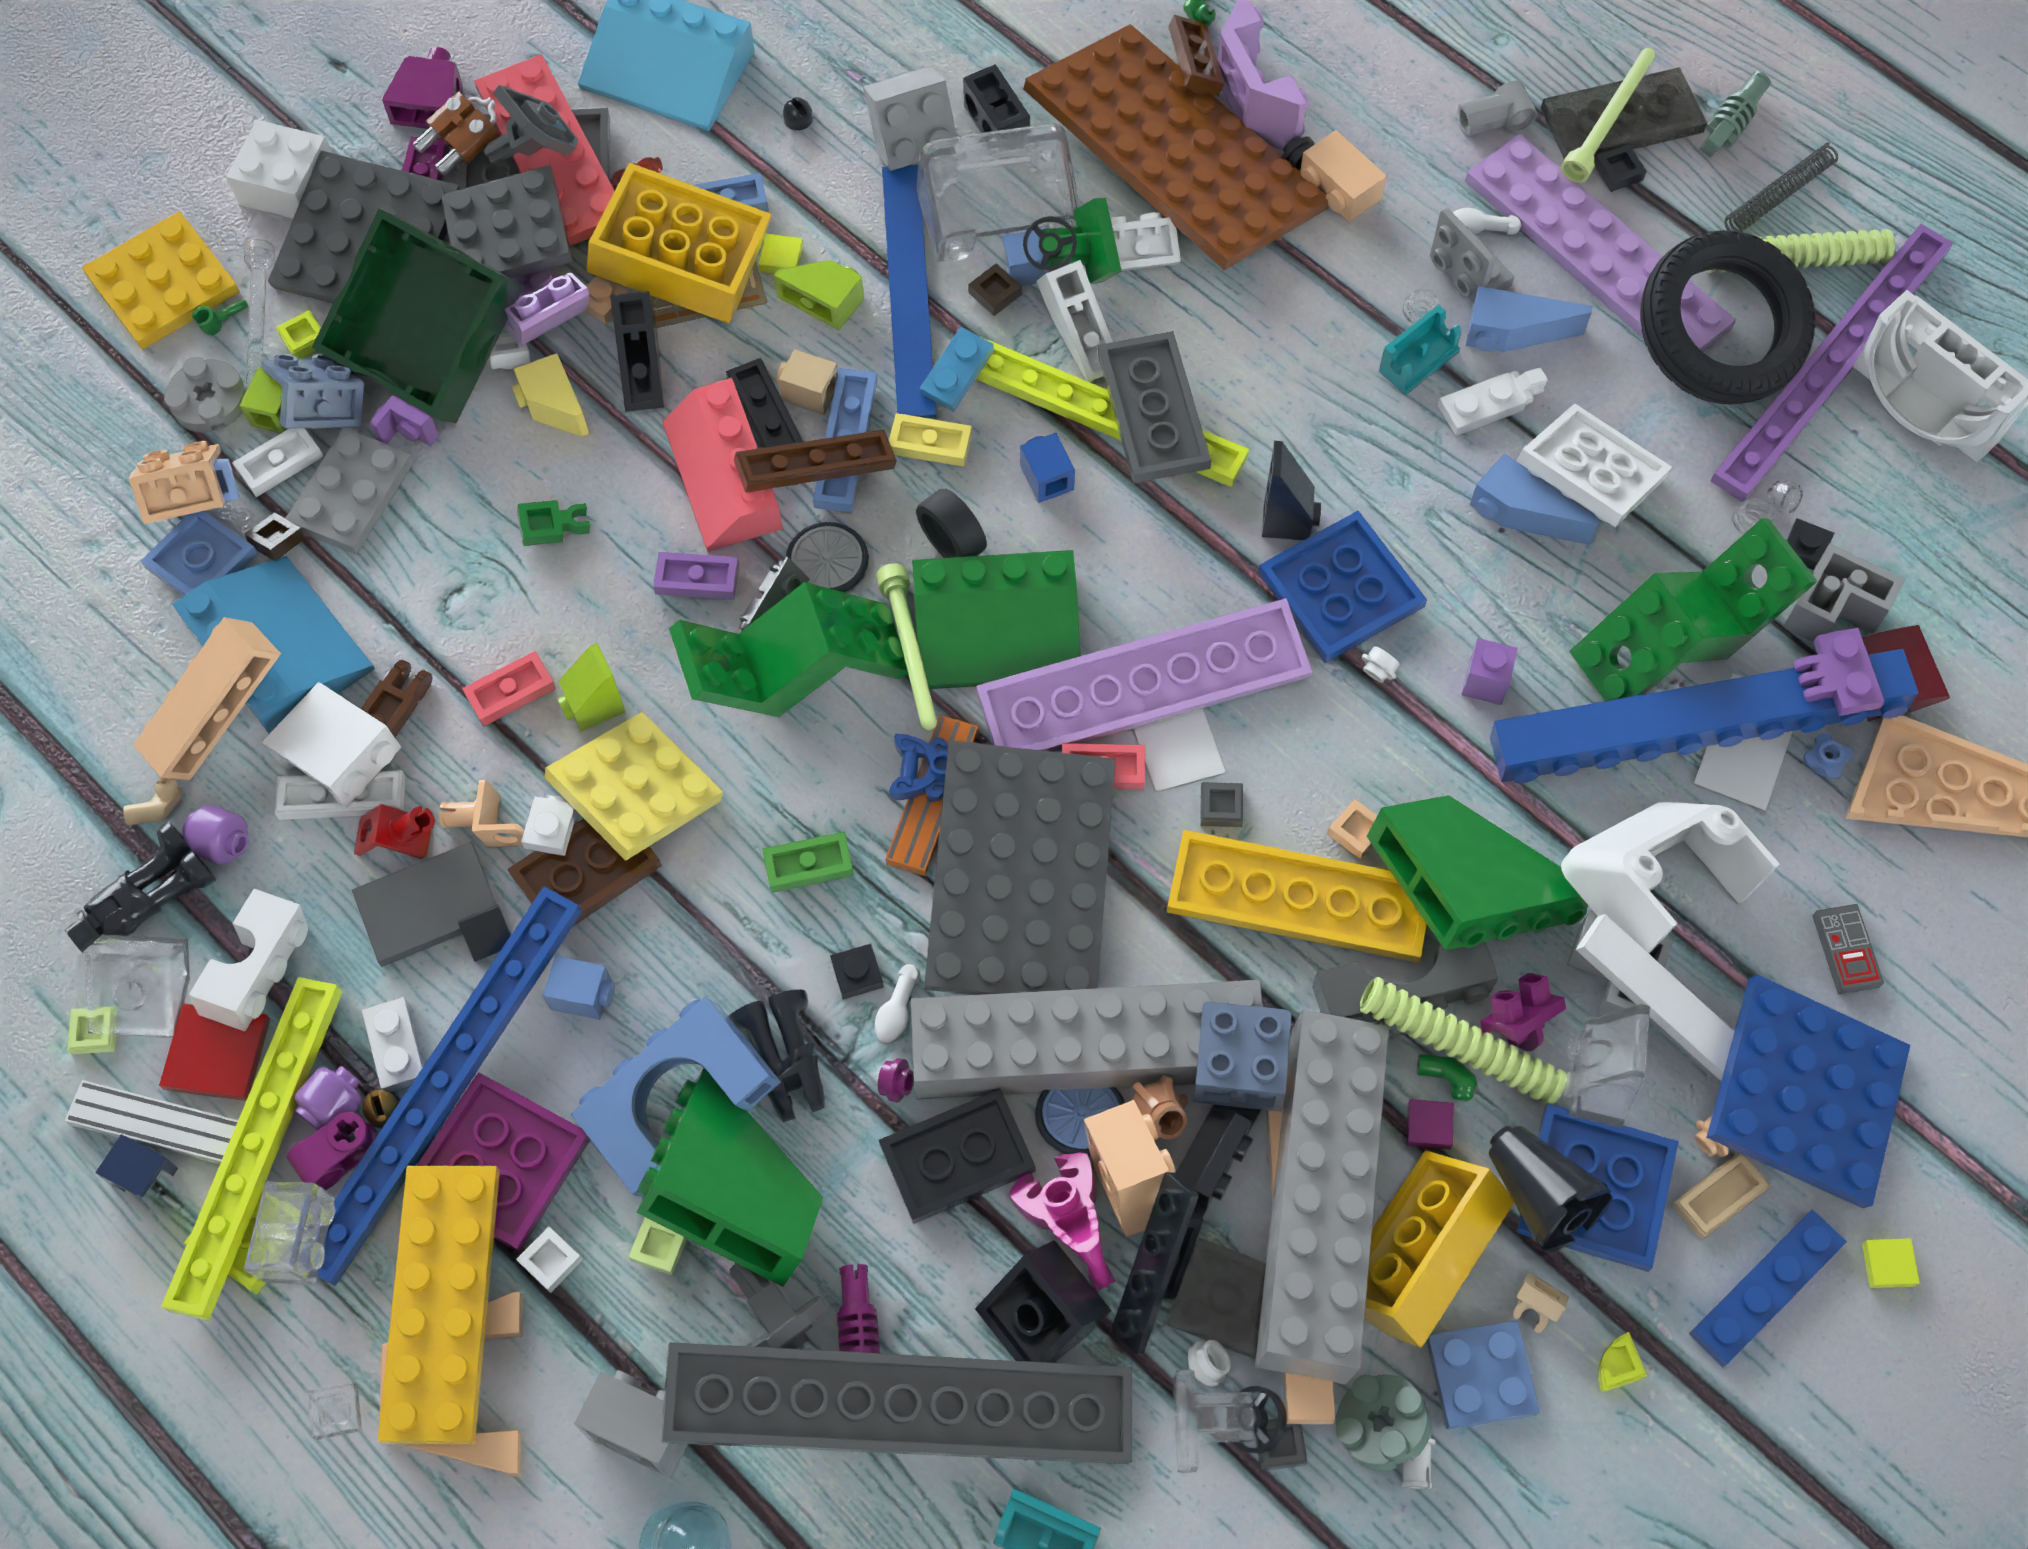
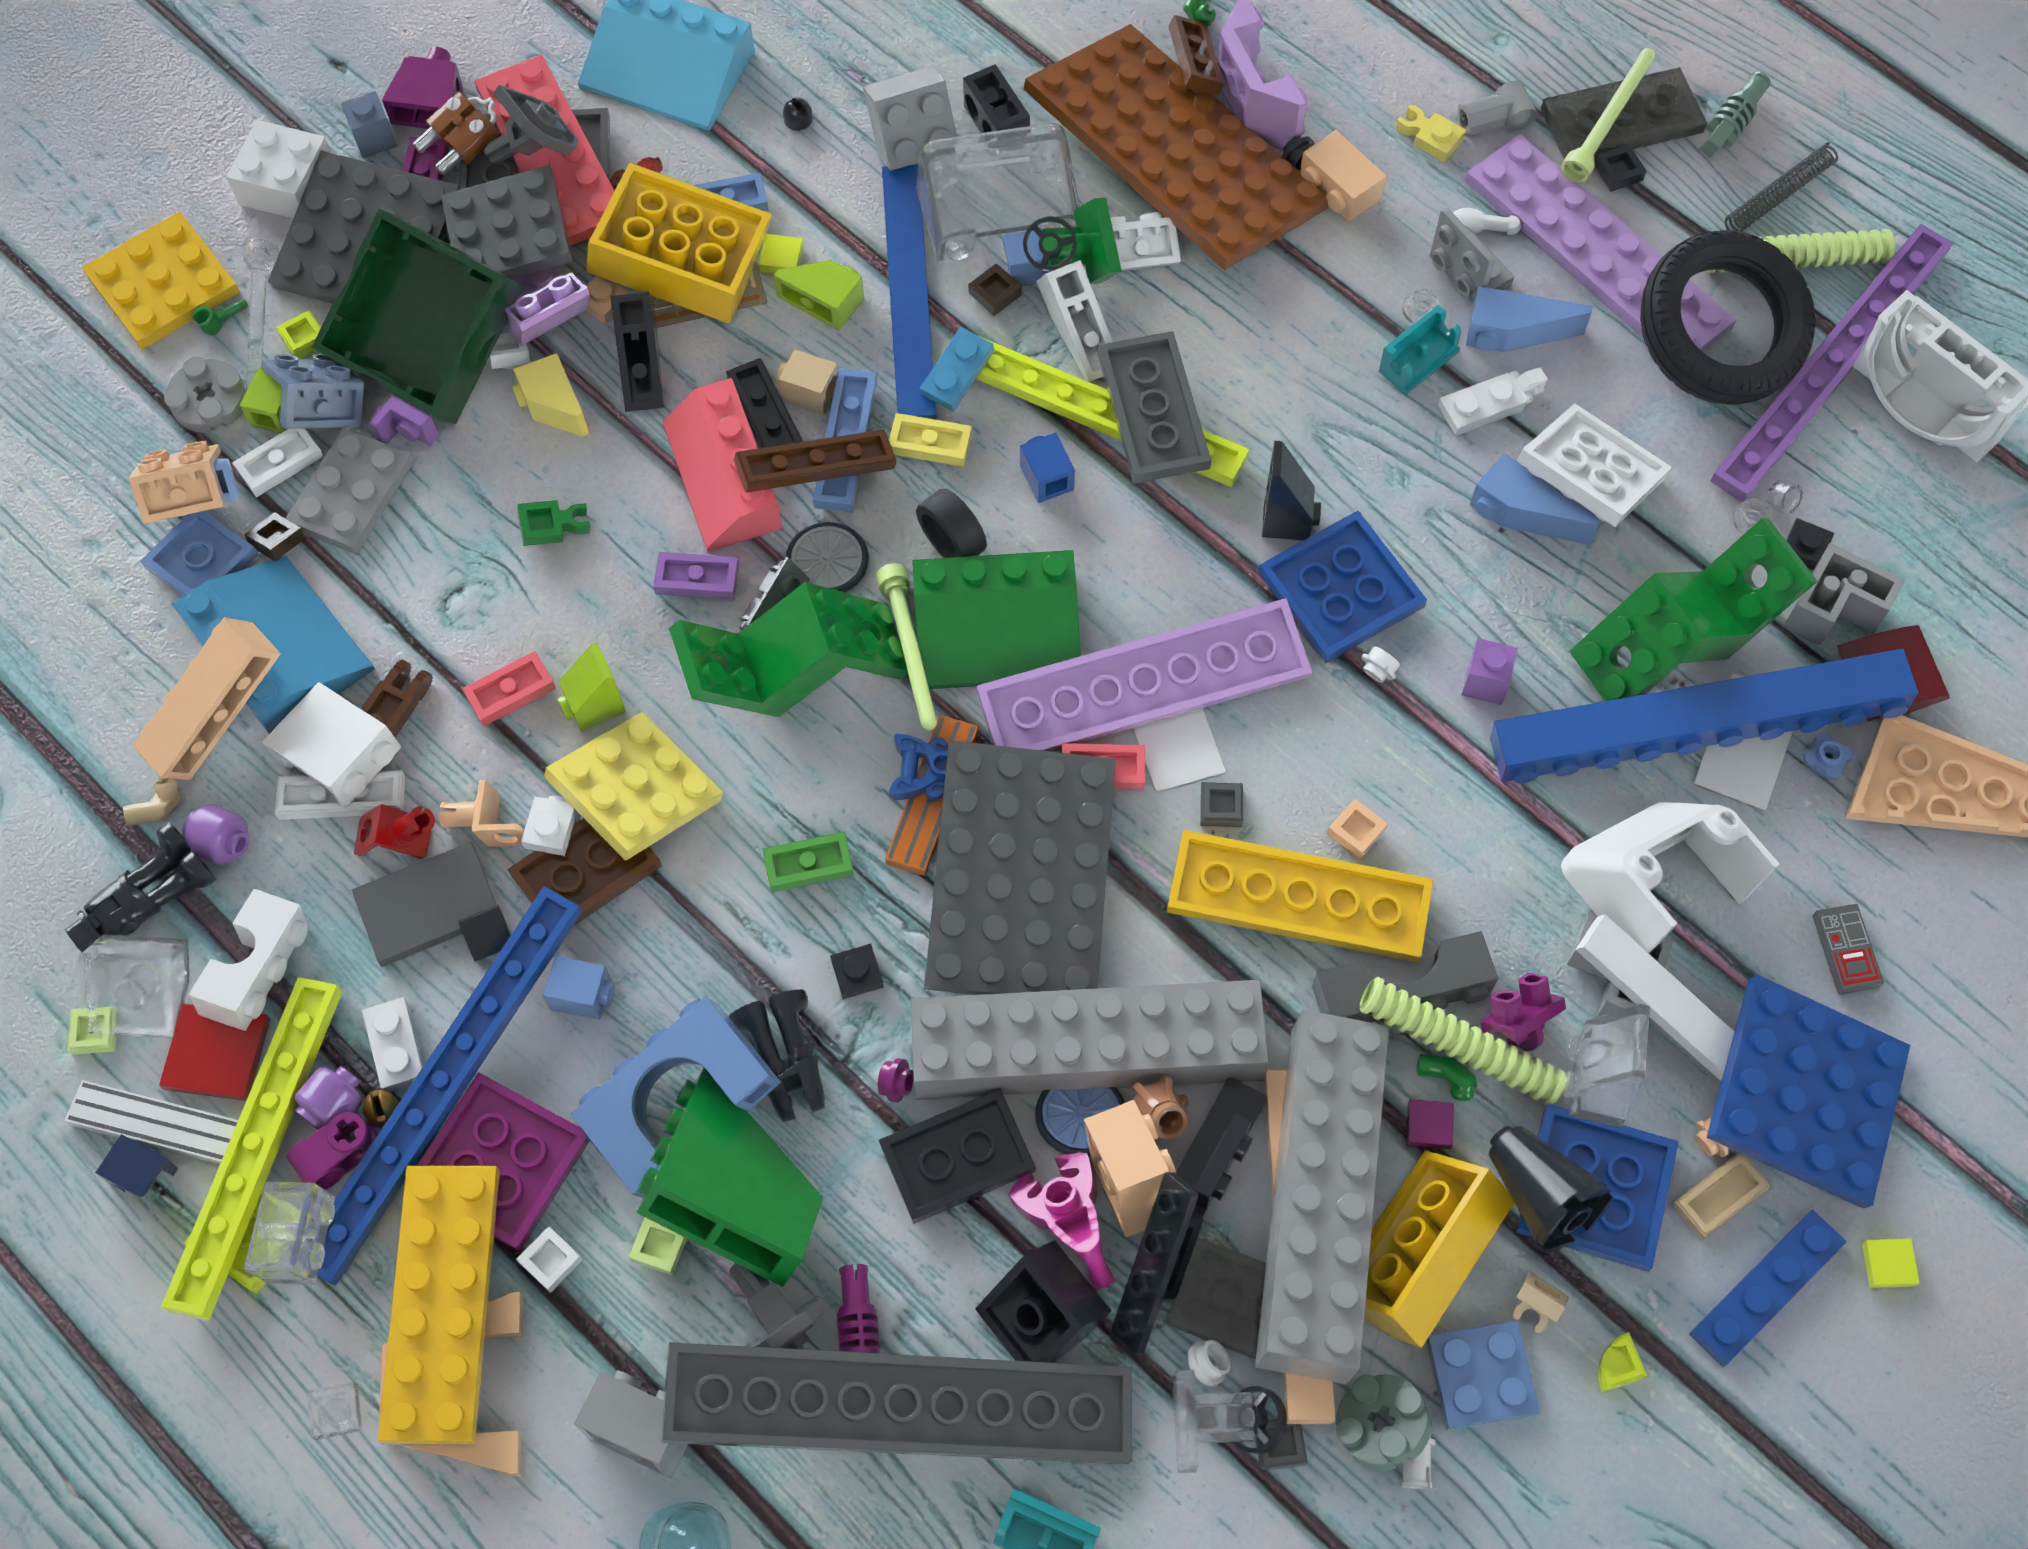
white piece [874,964,920,1044] -> none
sand blue bracket [1193,1001,1291,1112] -> none
green slope [1366,795,1588,950] -> none
medium lavender hinge [1793,628,1884,716] -> none
none -> sand blue brick [341,91,397,158]
none -> light yellow plate [1396,105,1466,163]

